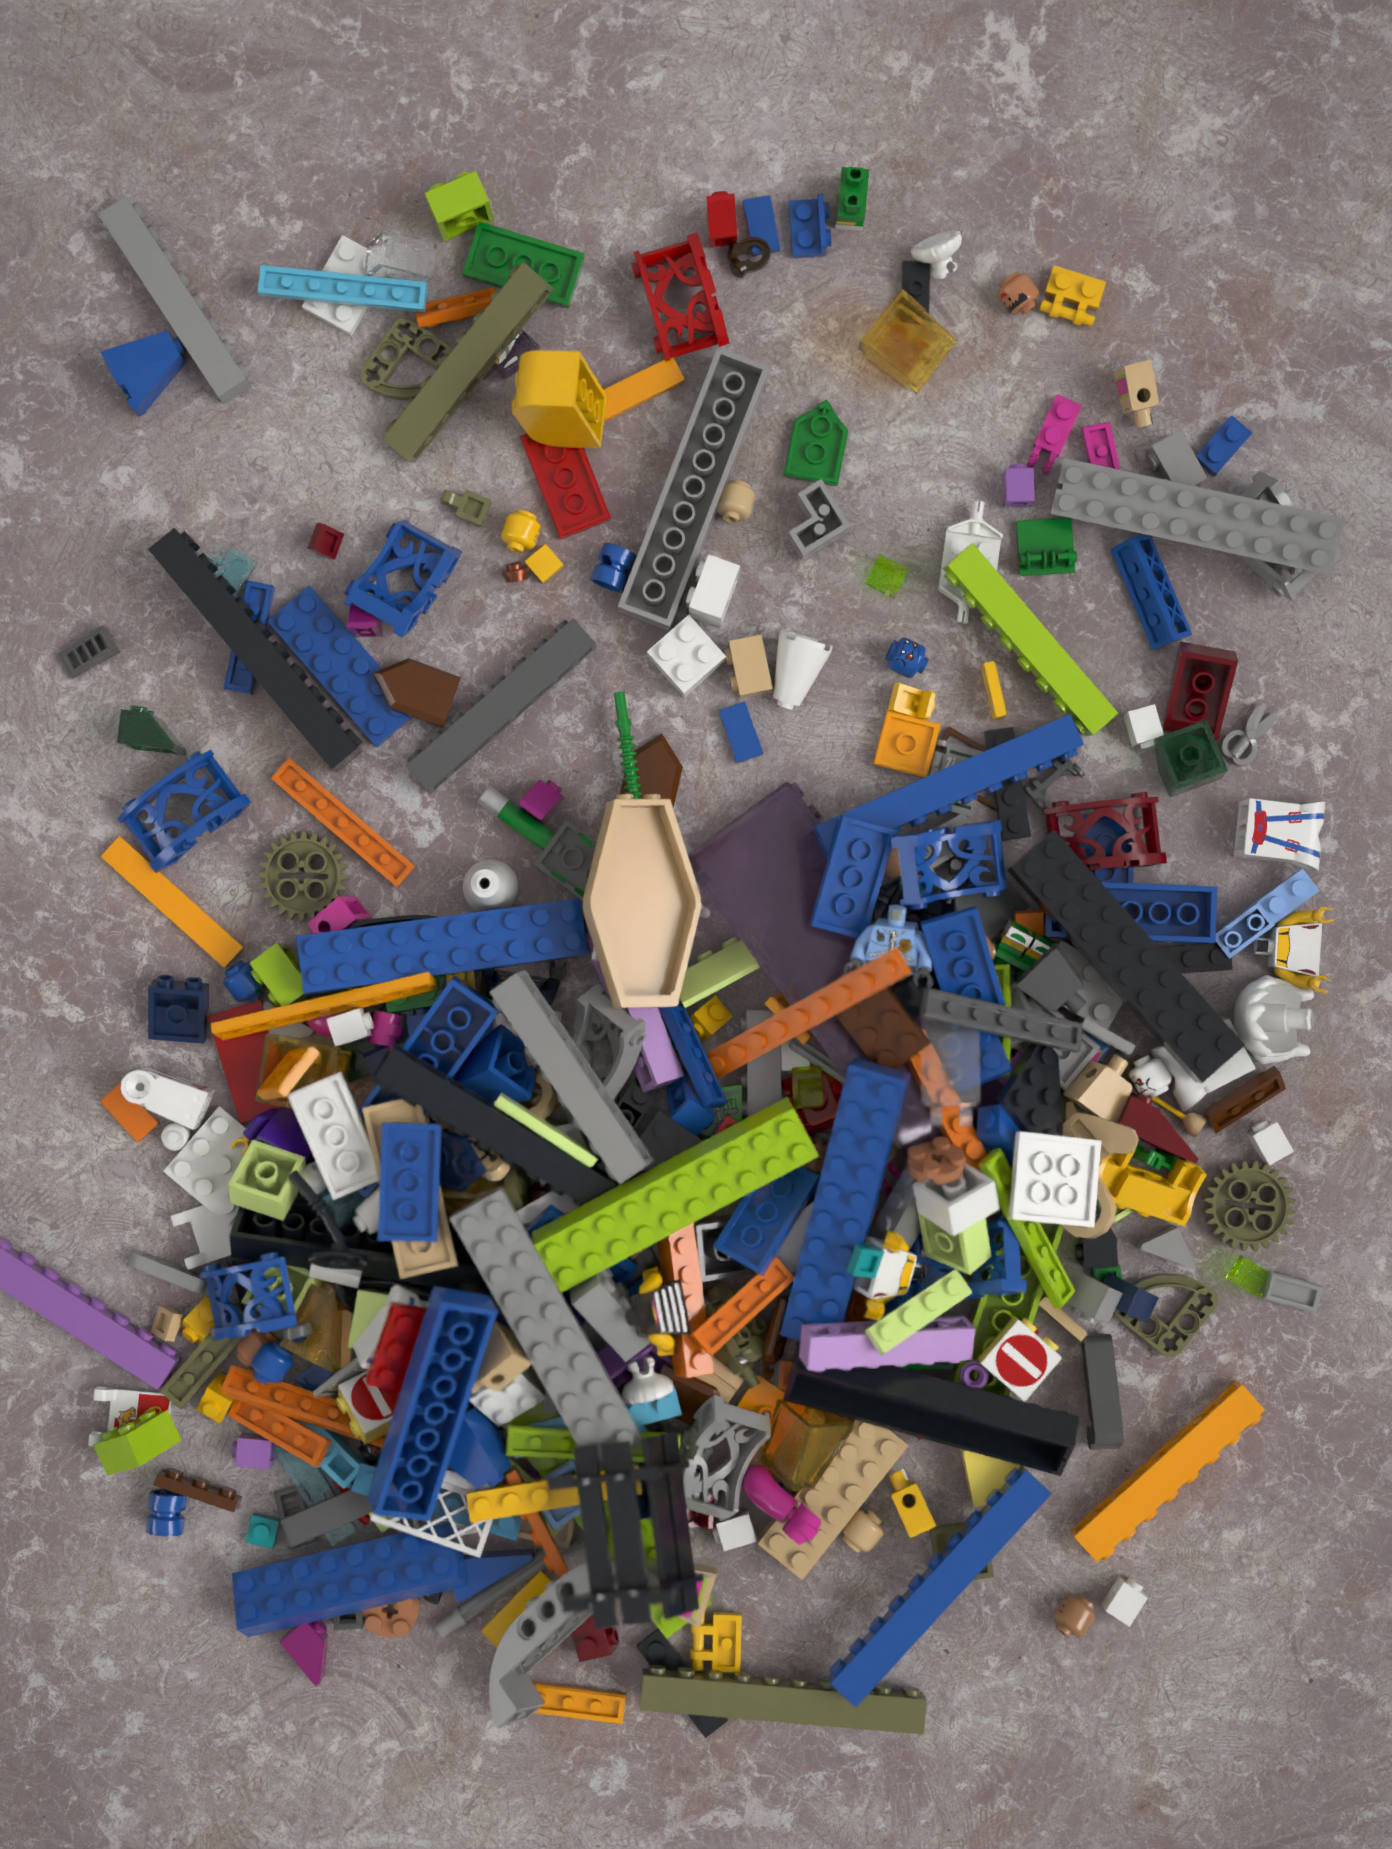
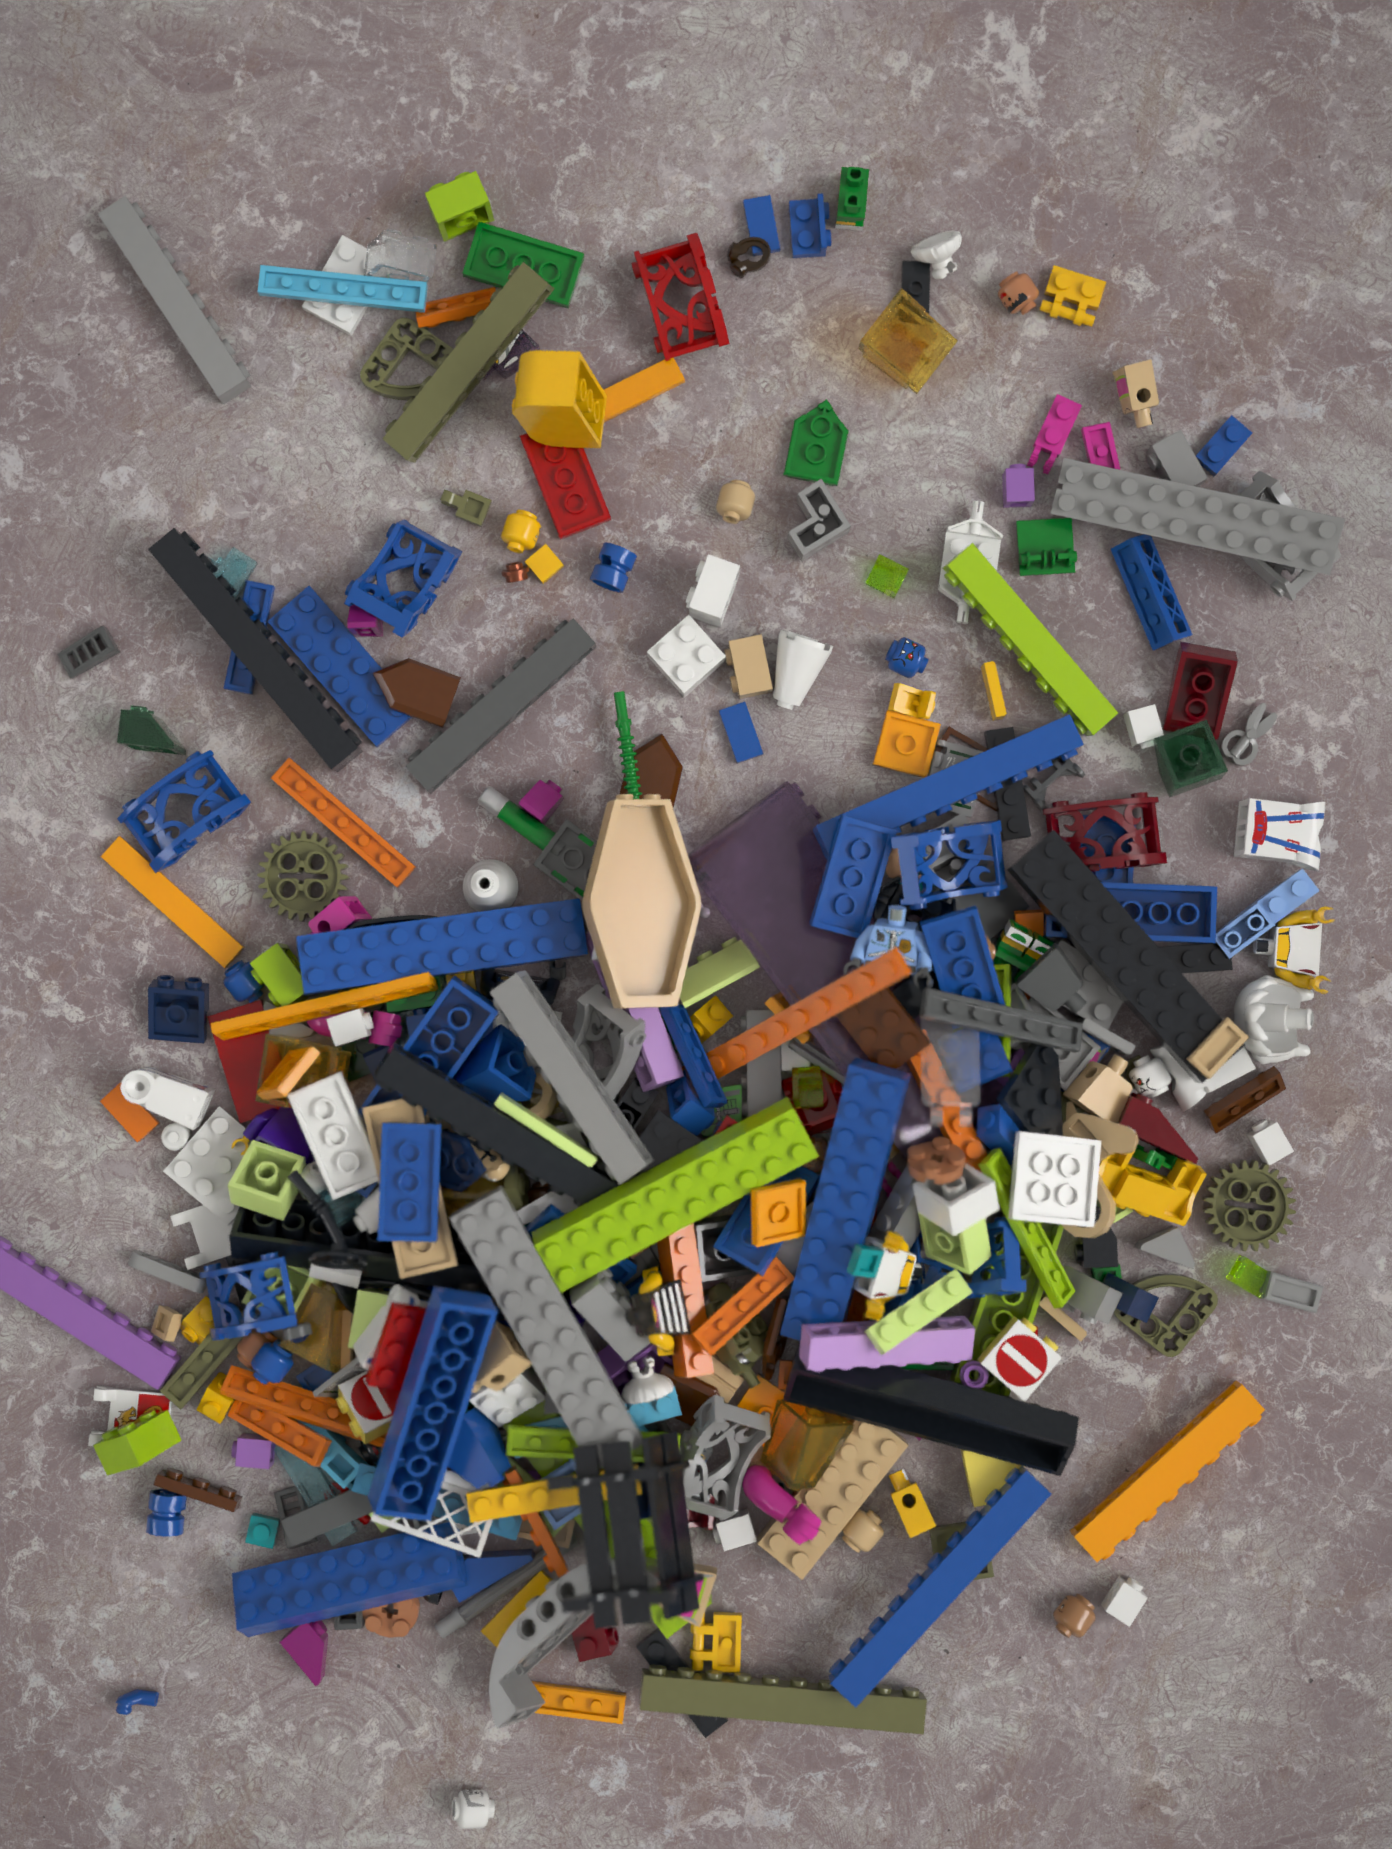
blue slope [101,330,186,417] -> none
dark red plate [307,523,344,560] -> none
light grey brick [618,347,770,632] -> none
red slope [706,191,737,248] -> none
dark grey beam [1081,1334,1124,1450] -> none
tan hinge [1145,1095,1207,1137] -> none
none -> blue arm [116,1689,159,1715]
none -> white head [452,1789,495,1829]
none -> light orange plate [751,1178,806,1247]
none -> tan tile [1187,1017,1249,1079]

